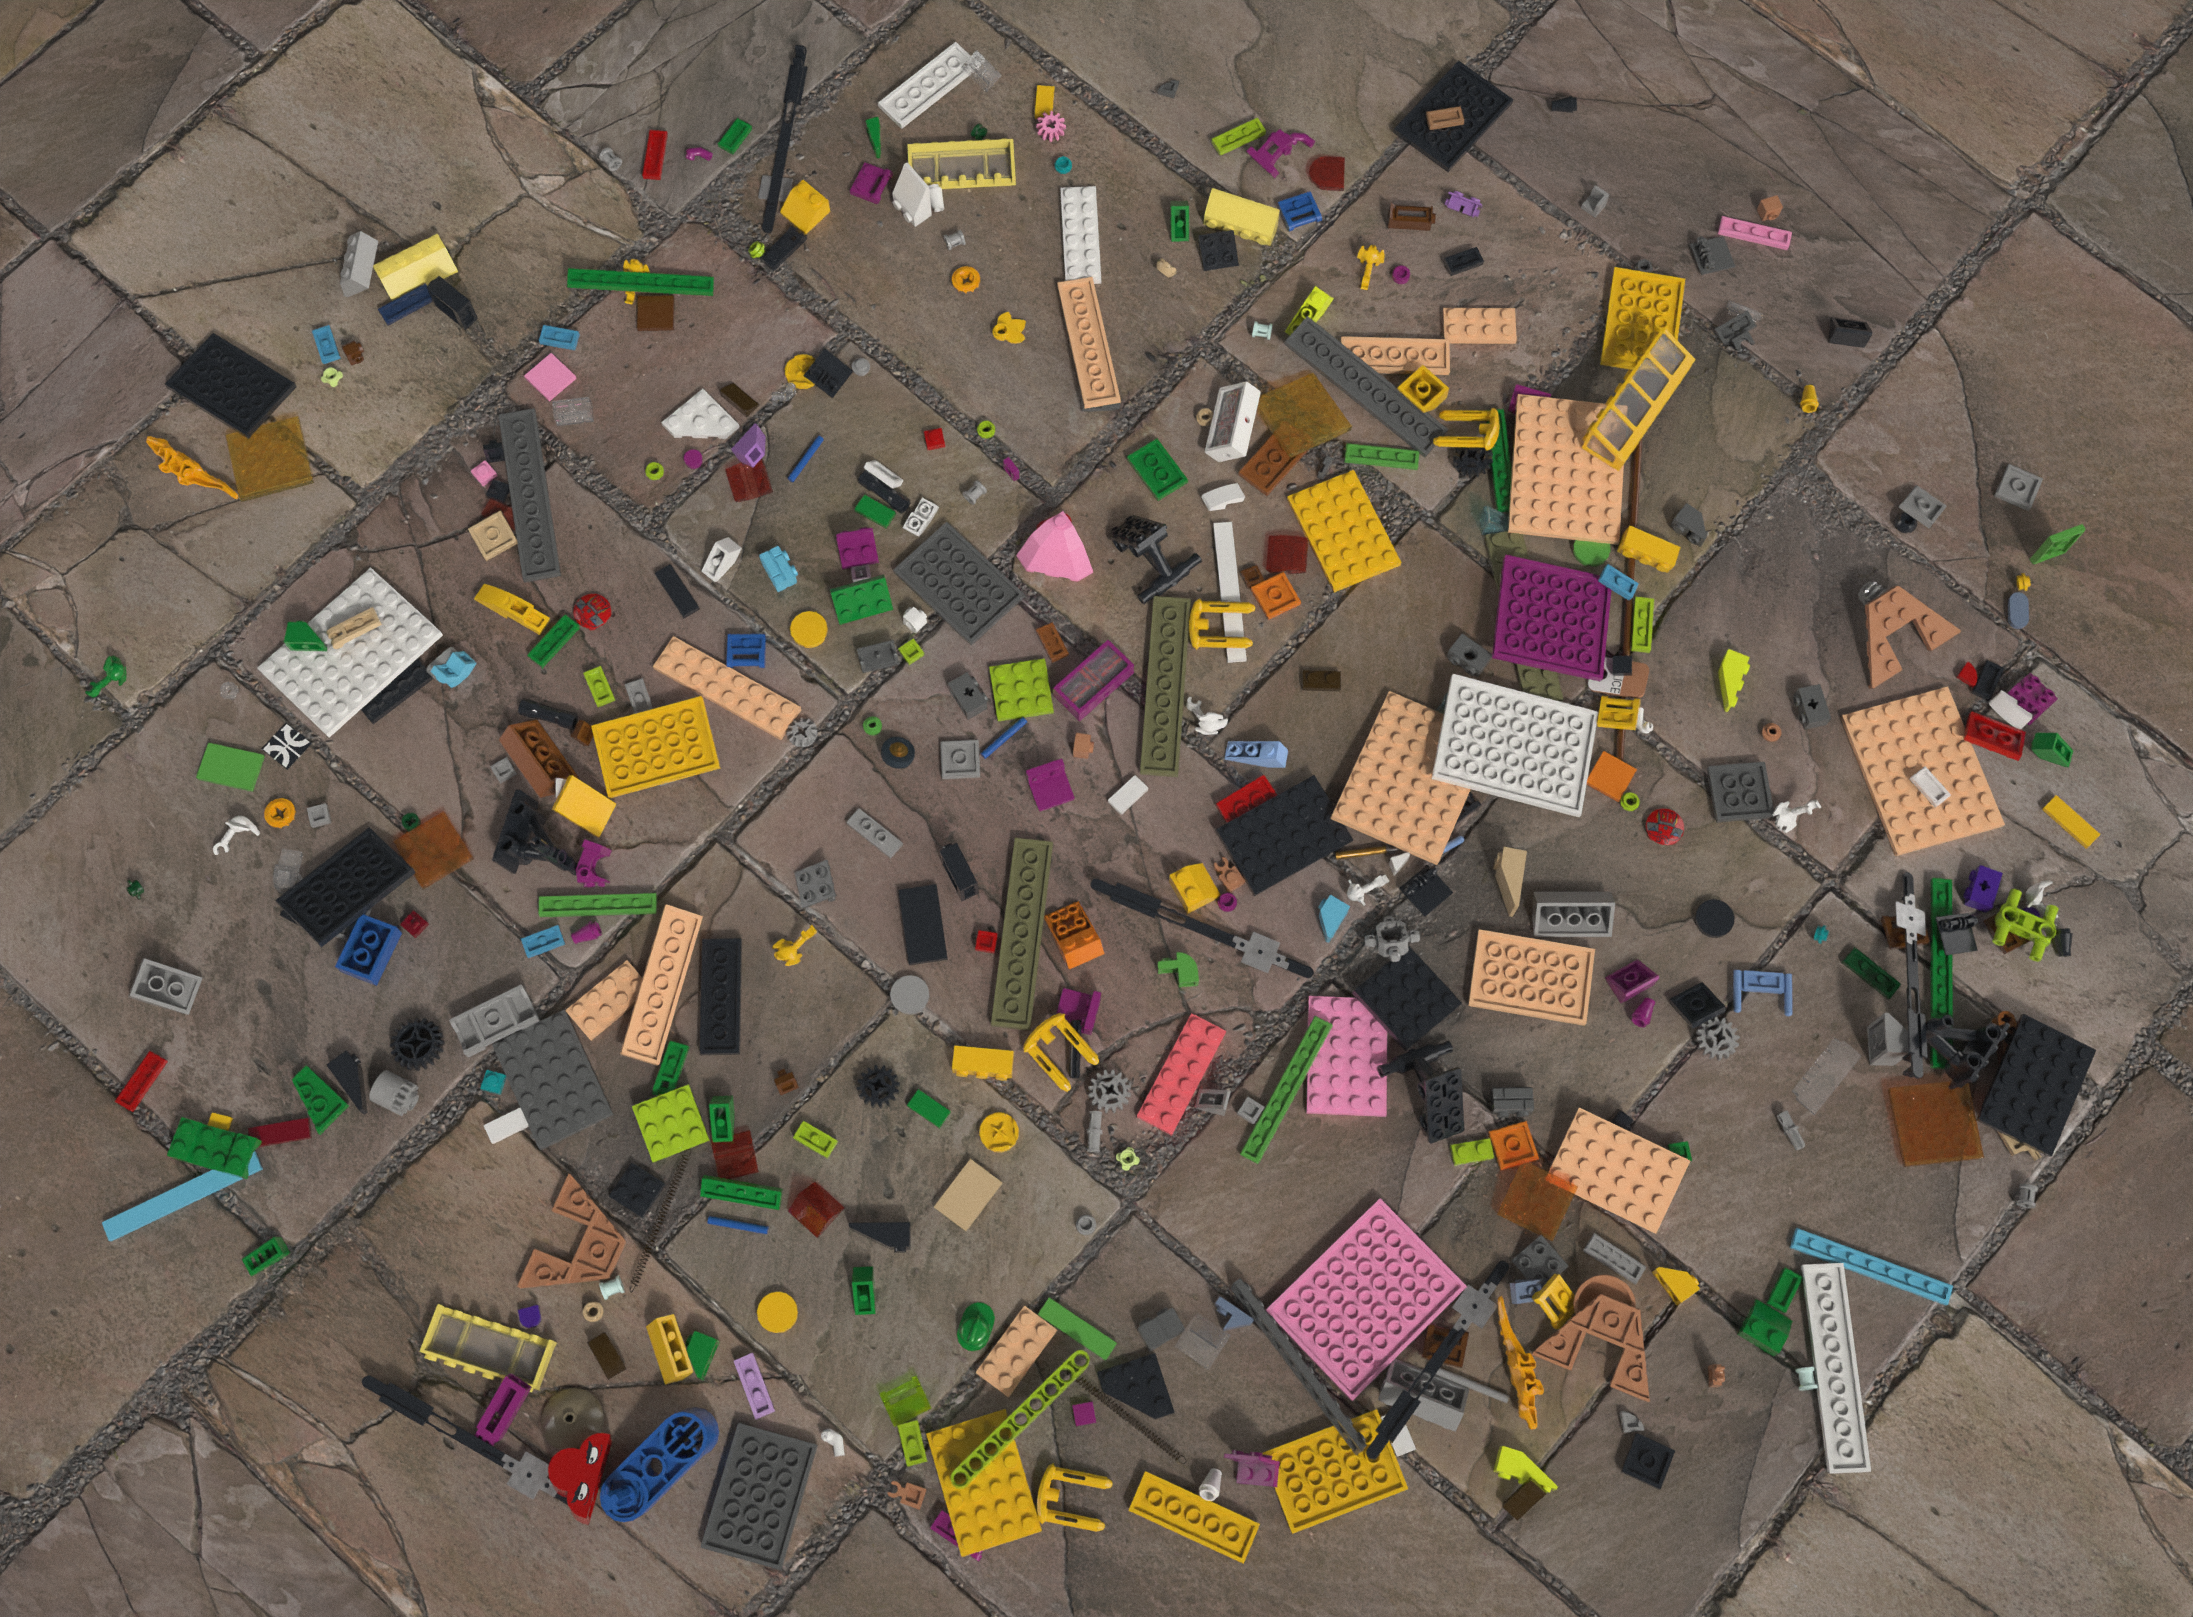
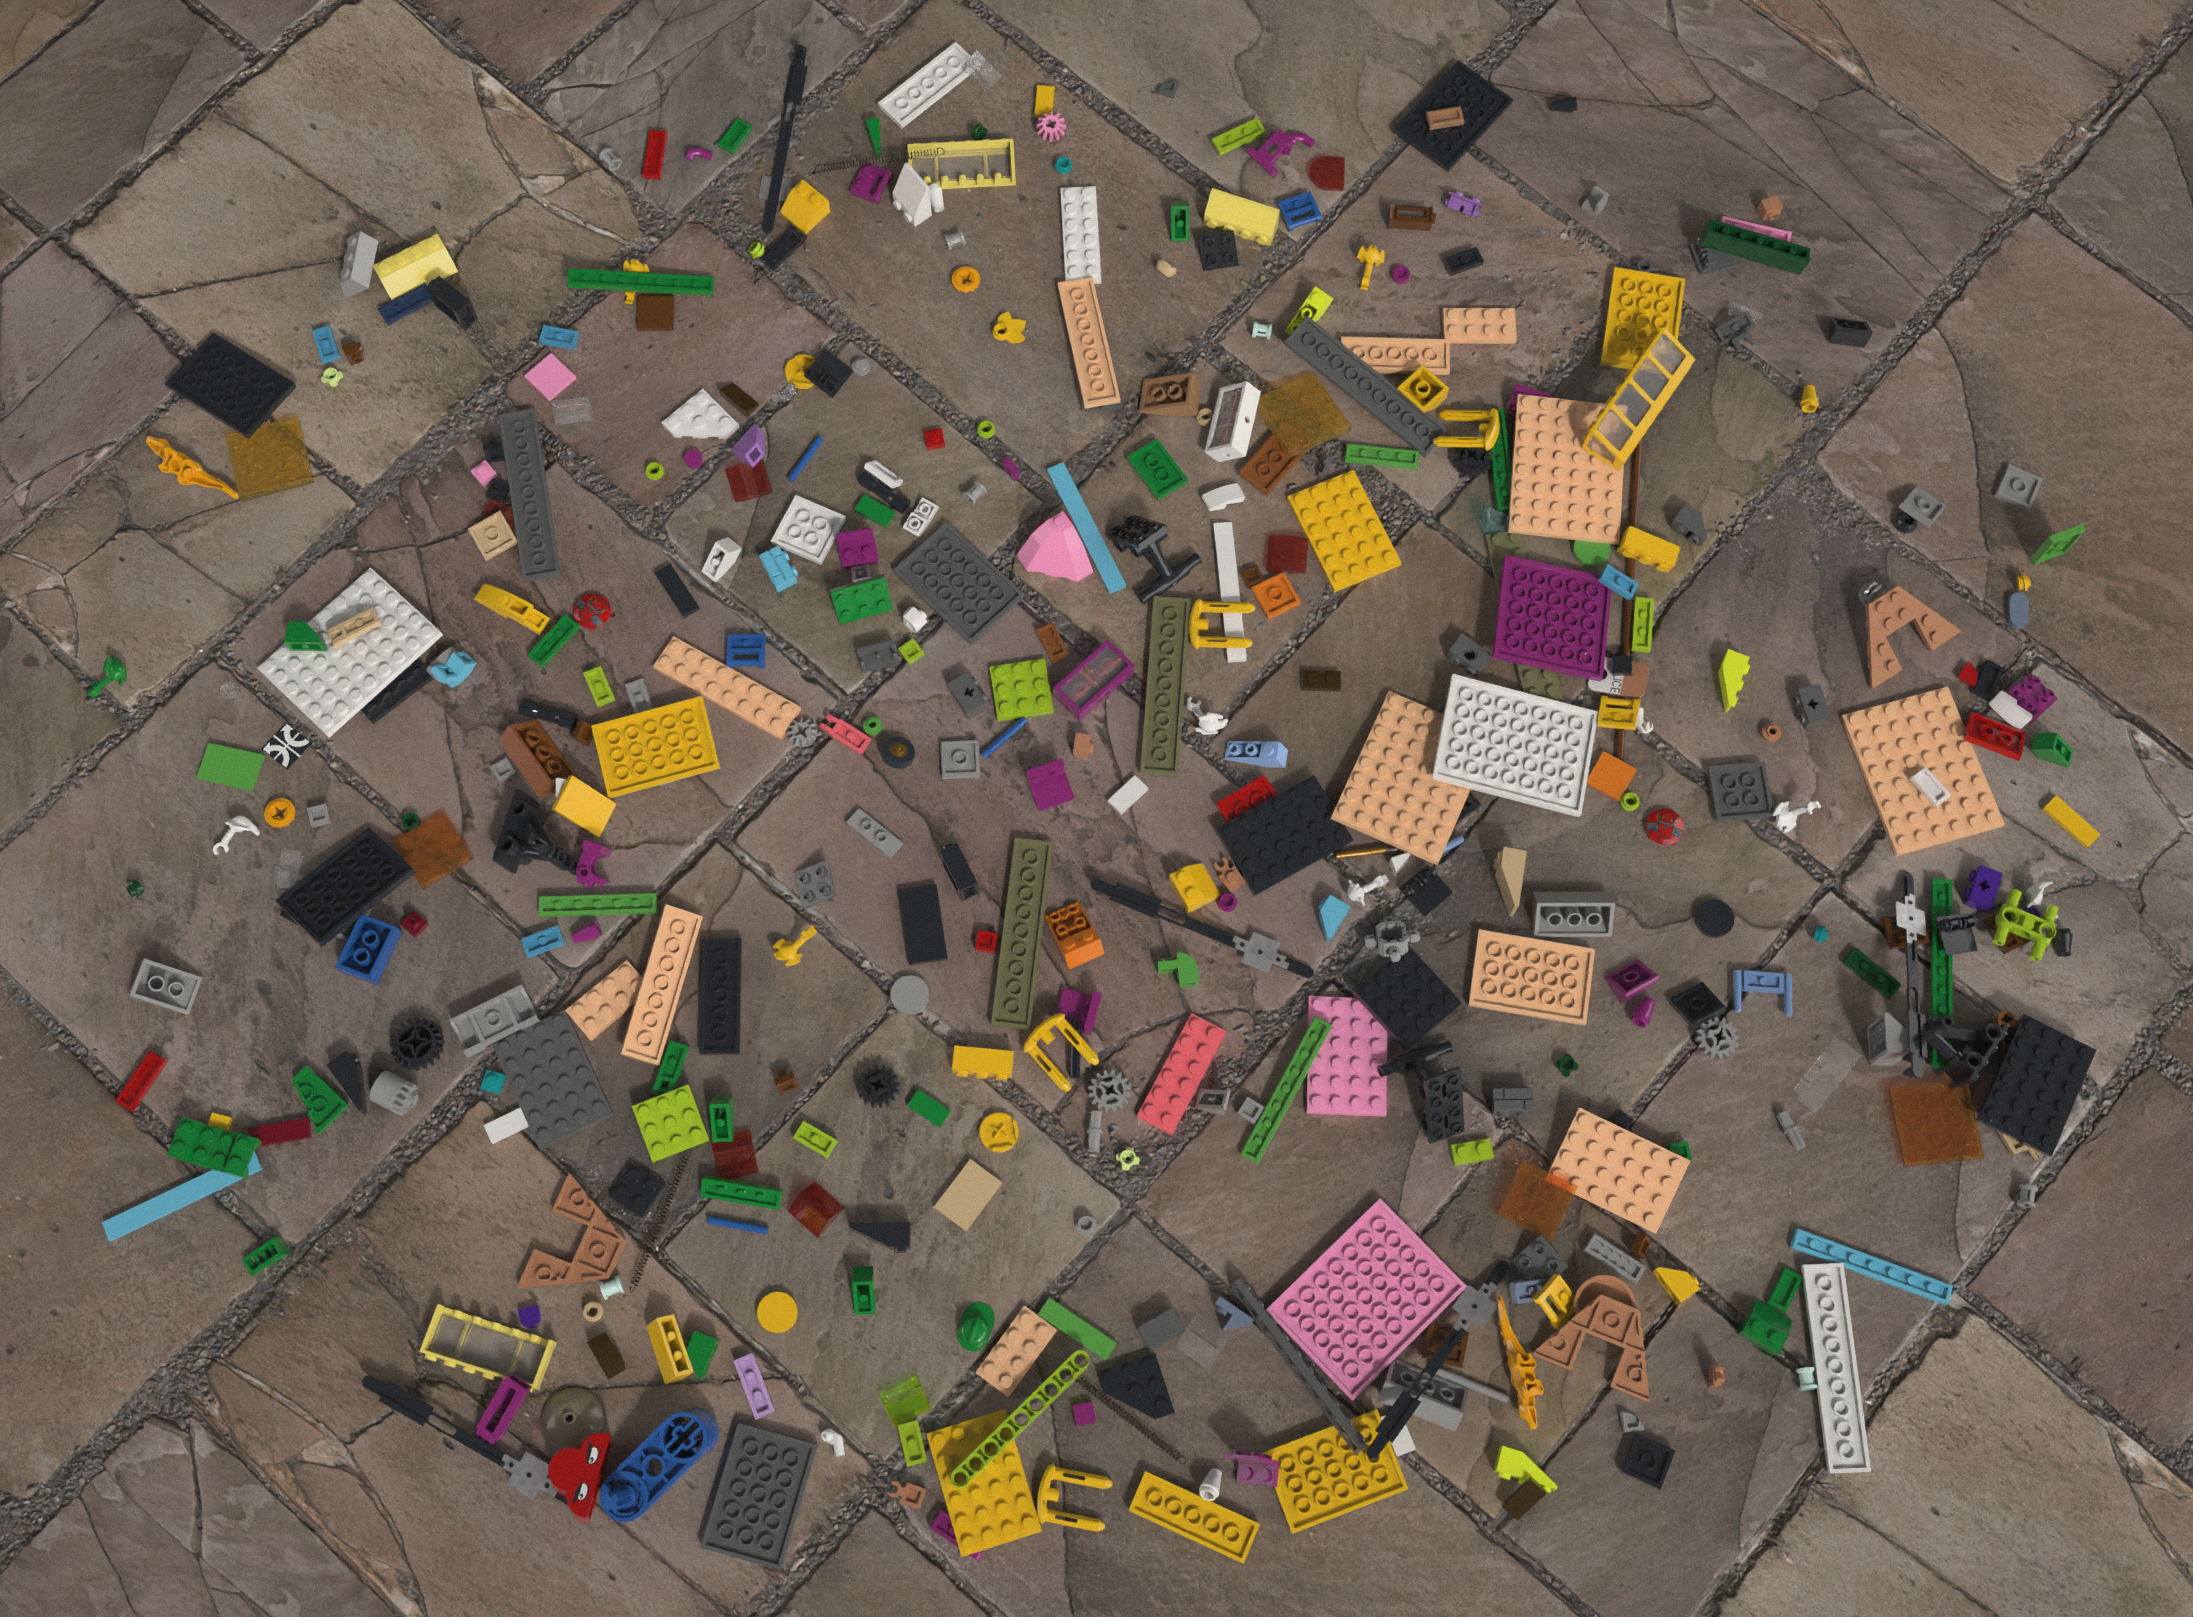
yellow tile [790,611,828,648] -> none
orange tile [1488,1121,1539,1171] -> none
none -> white plate [771,495,846,565]
none -> dark brown piece [815,148,945,173]
none -> coral hinge [818,713,872,756]
none -> medium azure tile [1047,462,1126,594]
none -> medium nougat slope [1139,372,1201,417]
none -> dark green plate [1555,1054,1579,1077]
none -> reddish brown tile [1625,1232,1652,1260]
none -> dark green brick [1700,219,1810,275]

